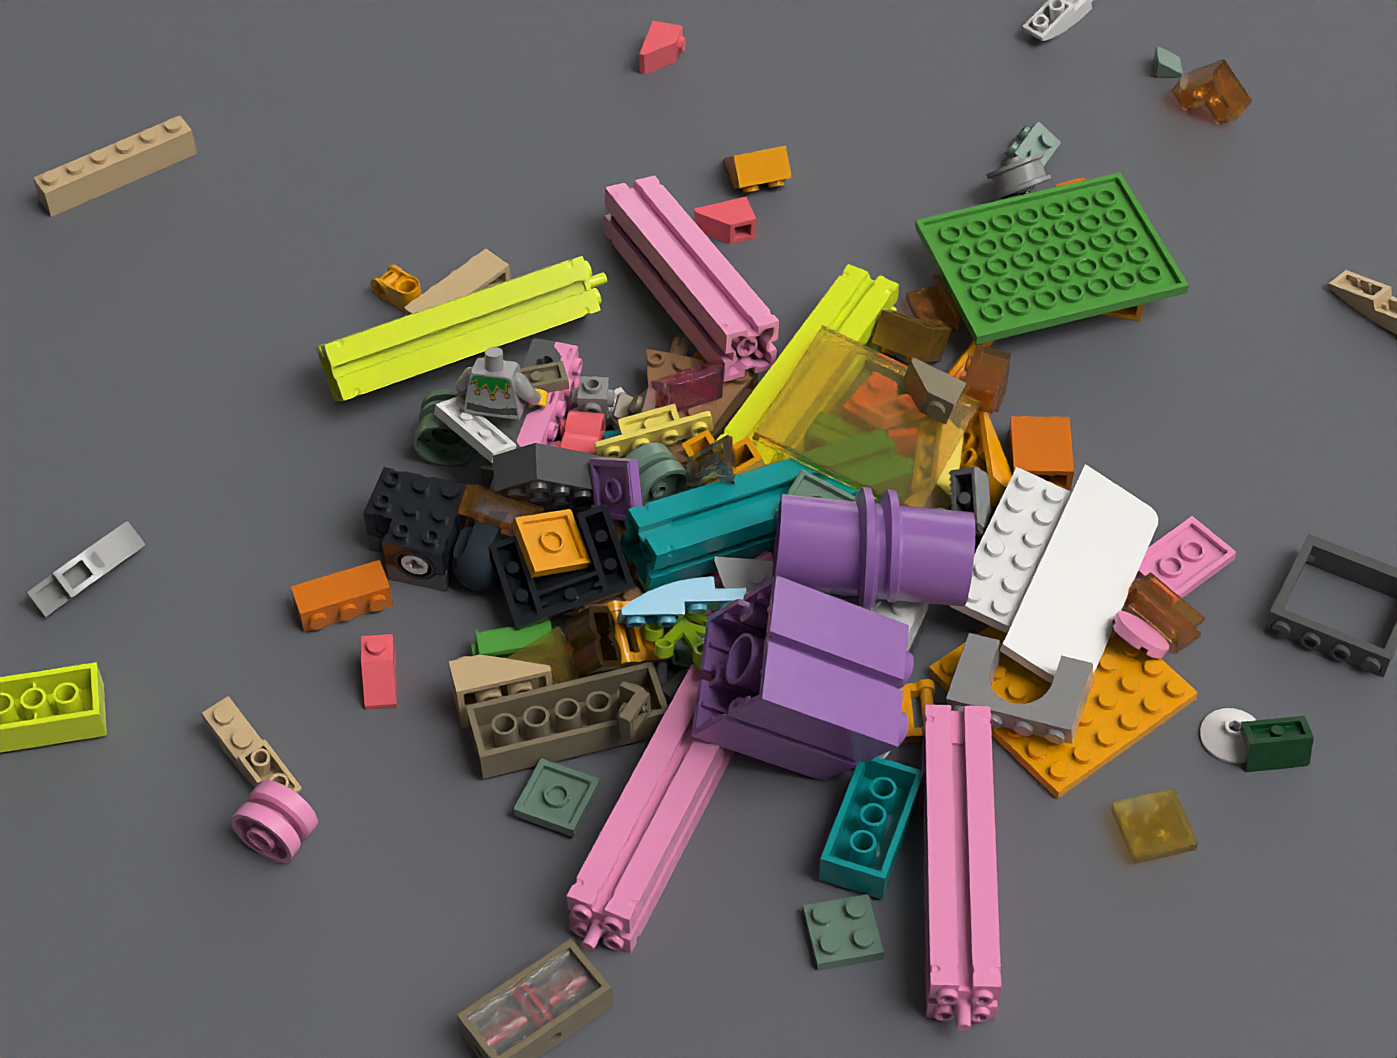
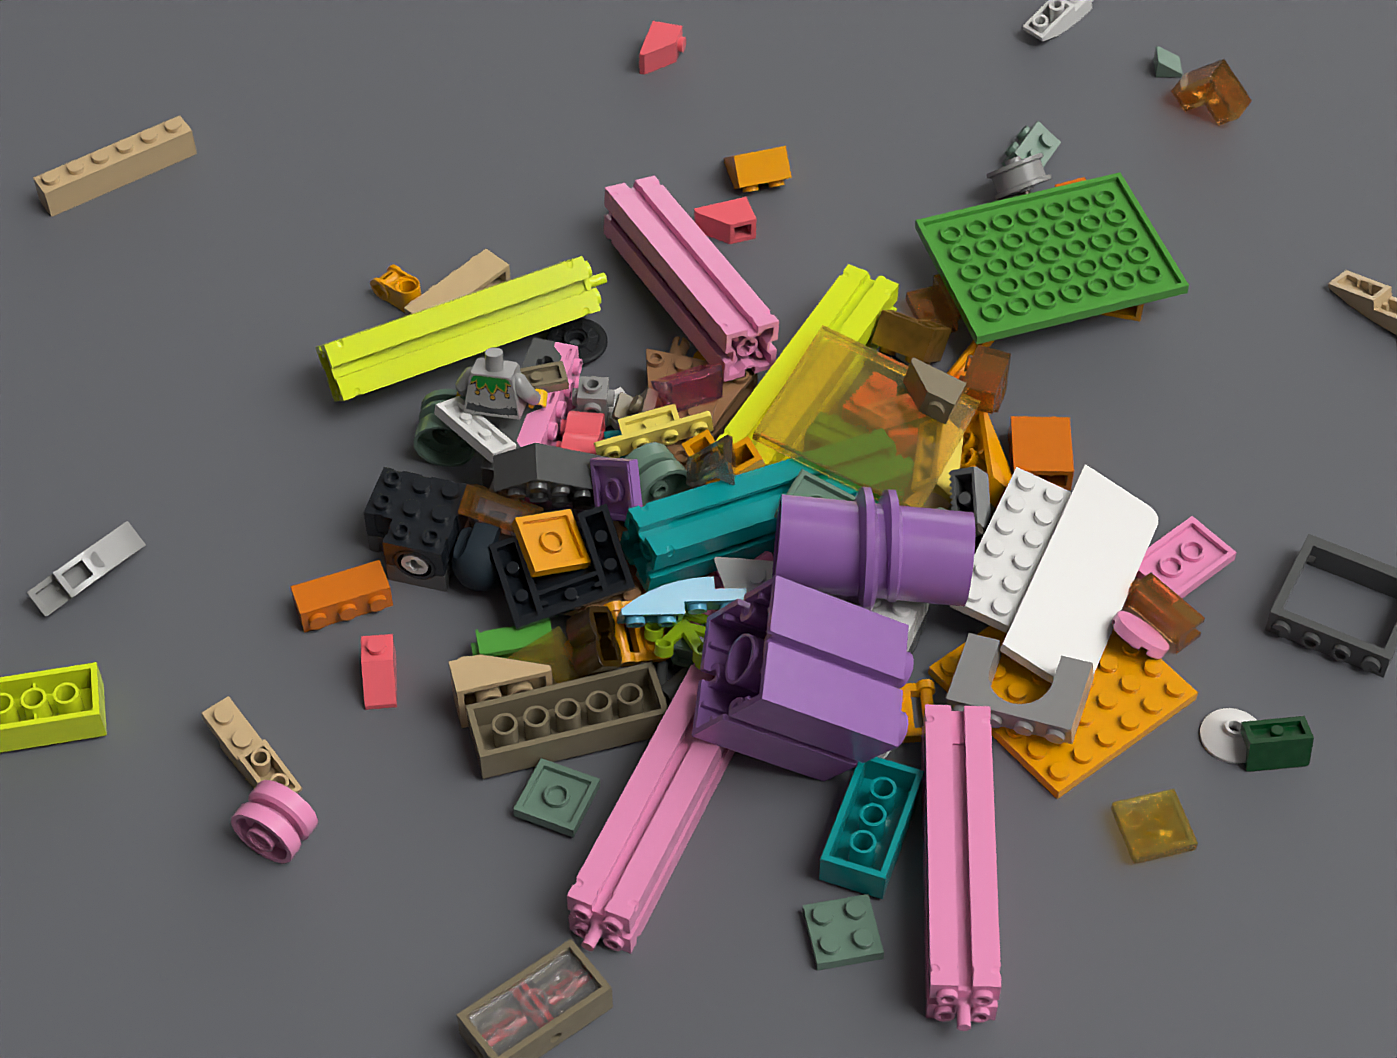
dark tan bracket [617,681,651,740] -> none
none -> black wheel [546,318,608,365]

